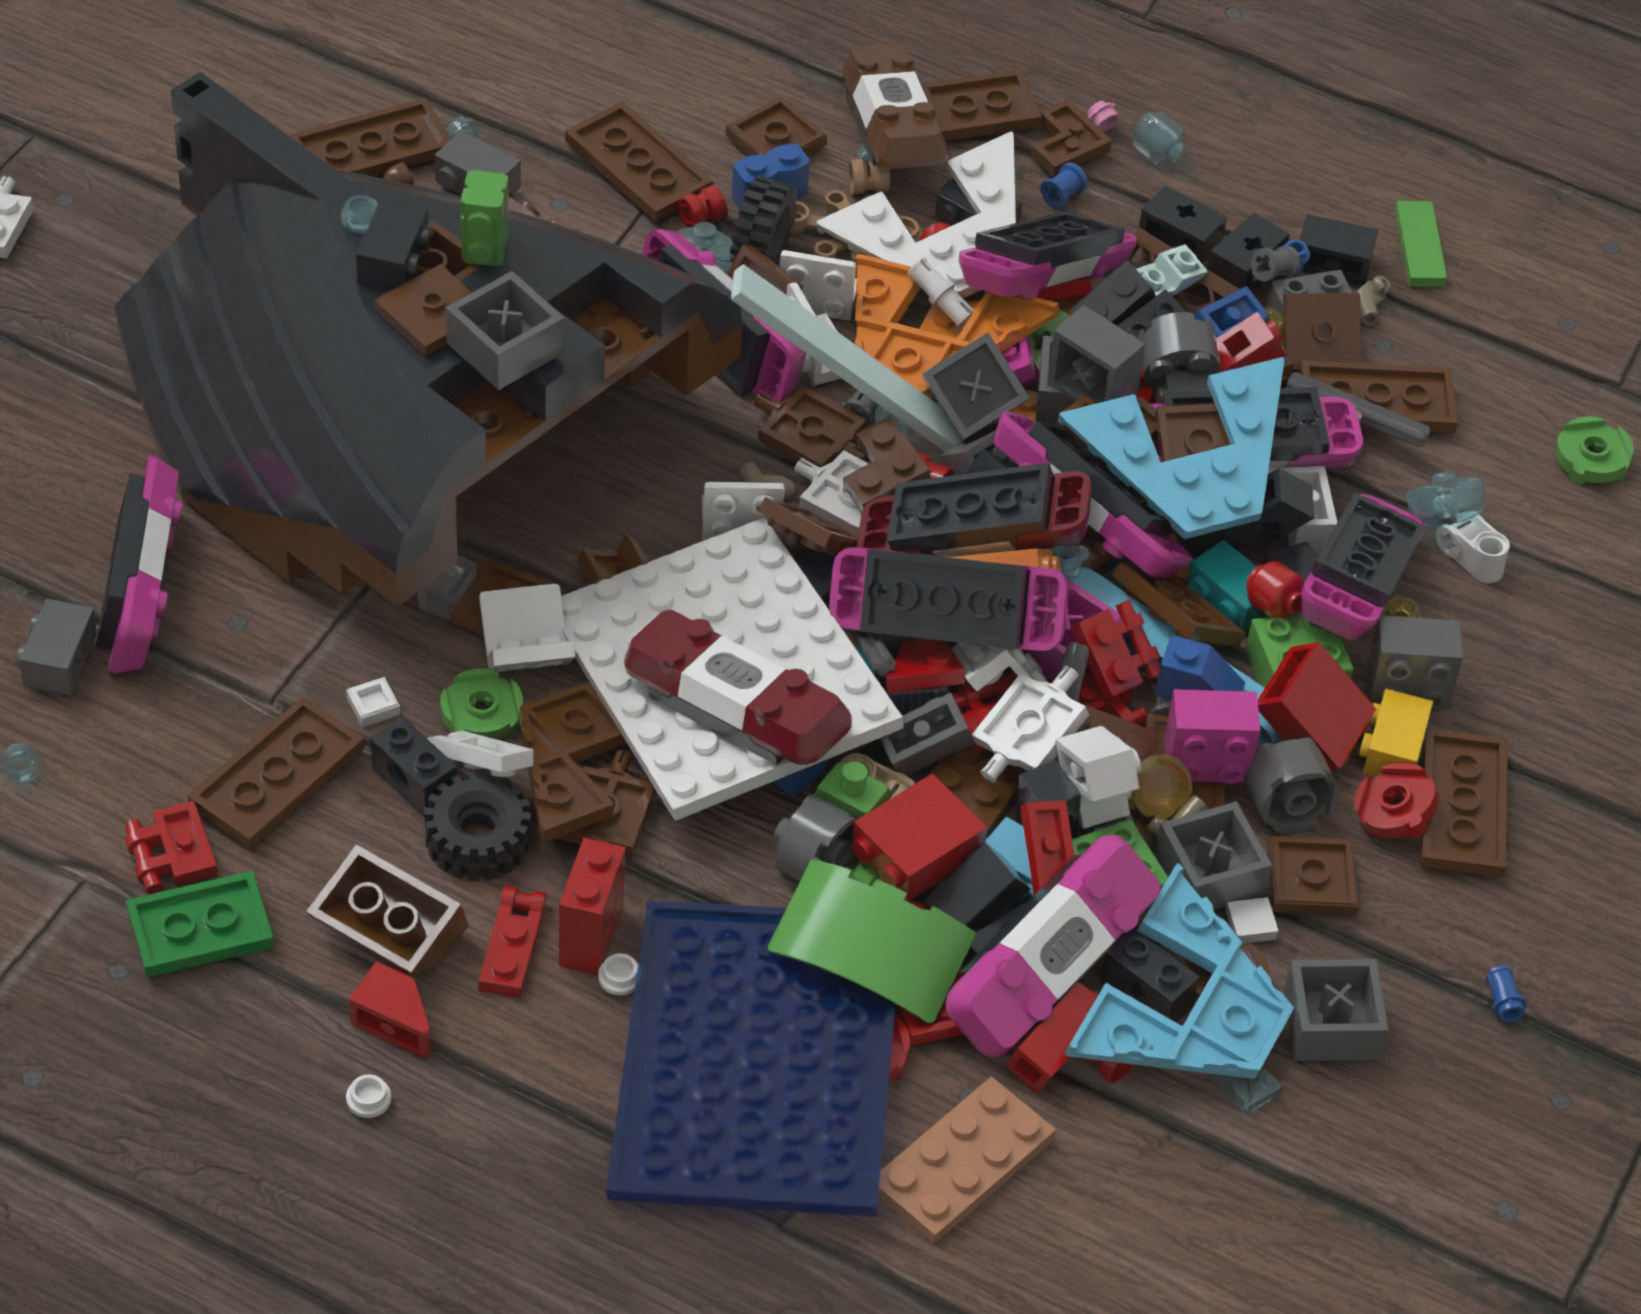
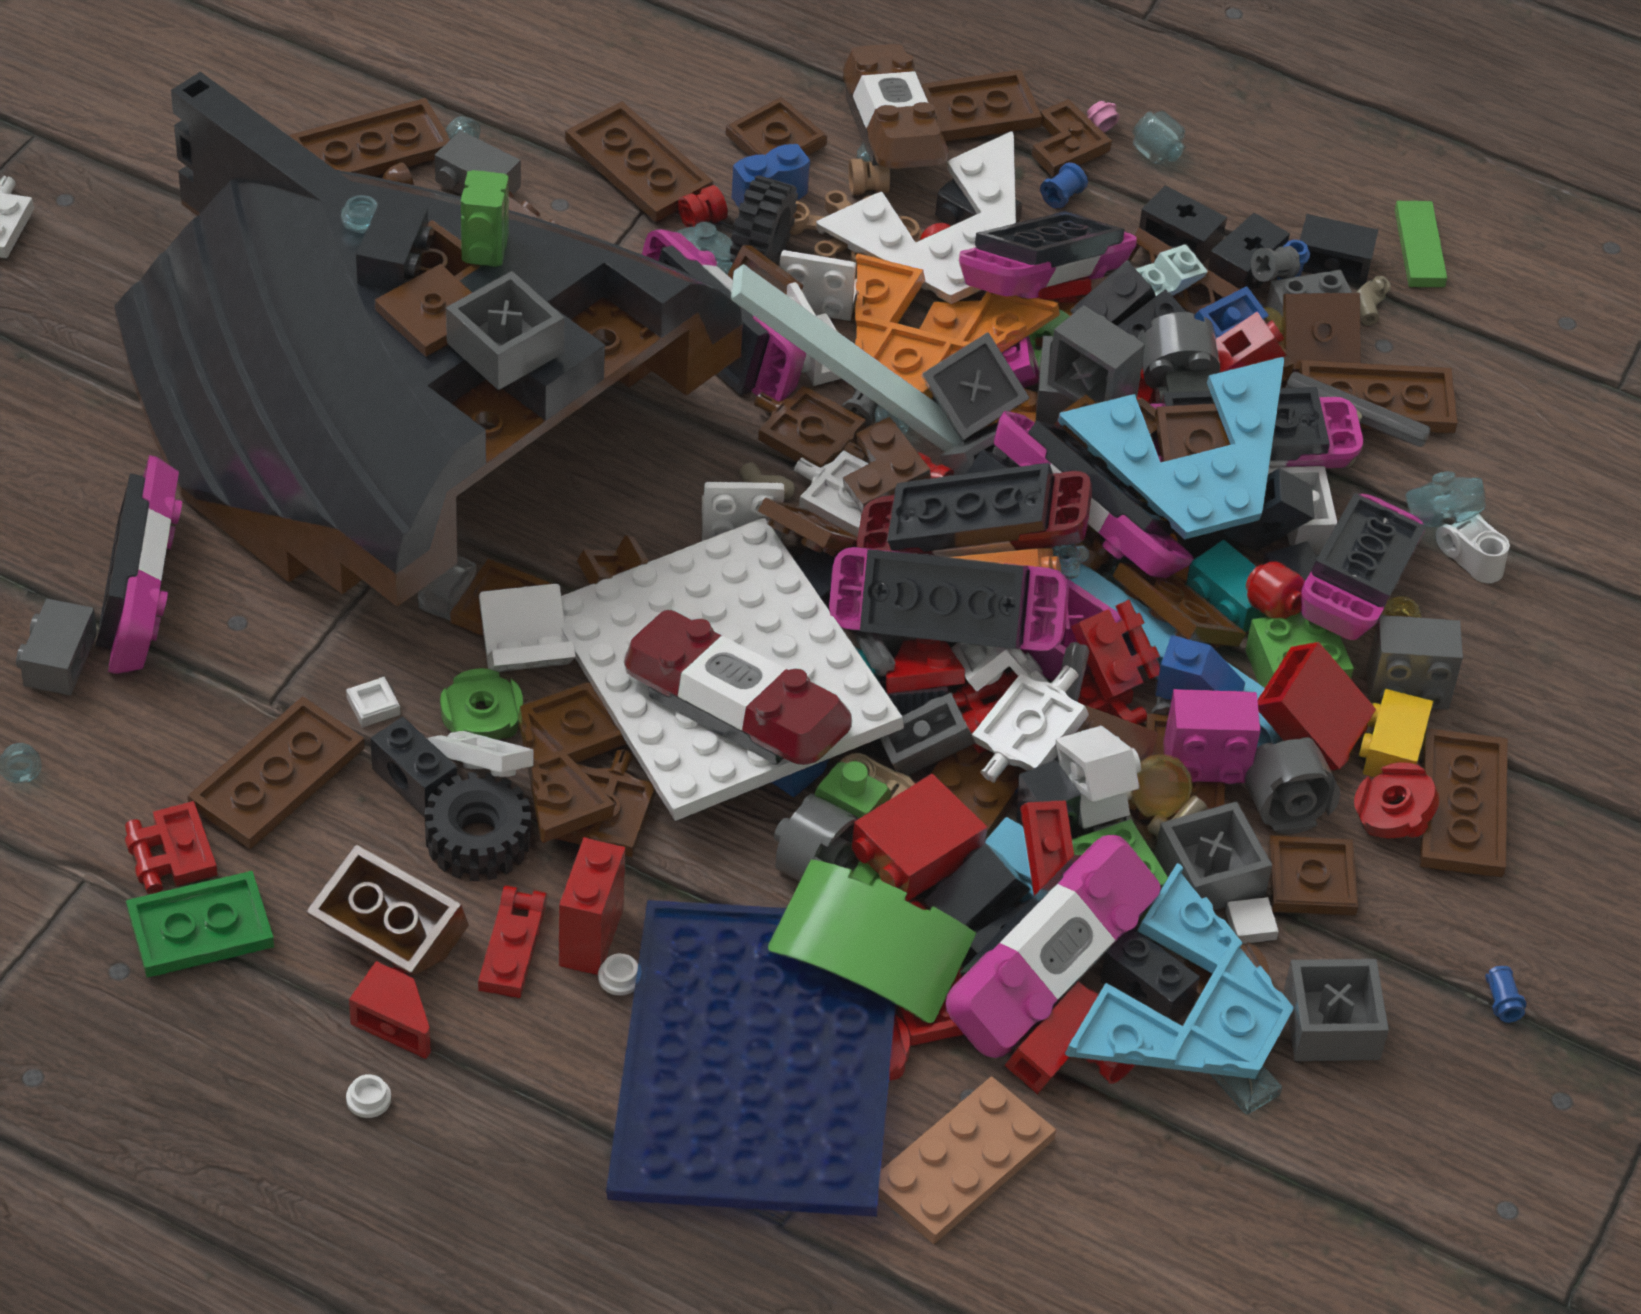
white pin [907,257,975,328] -> none
bright green plate [1555,417,1634,485] -> none

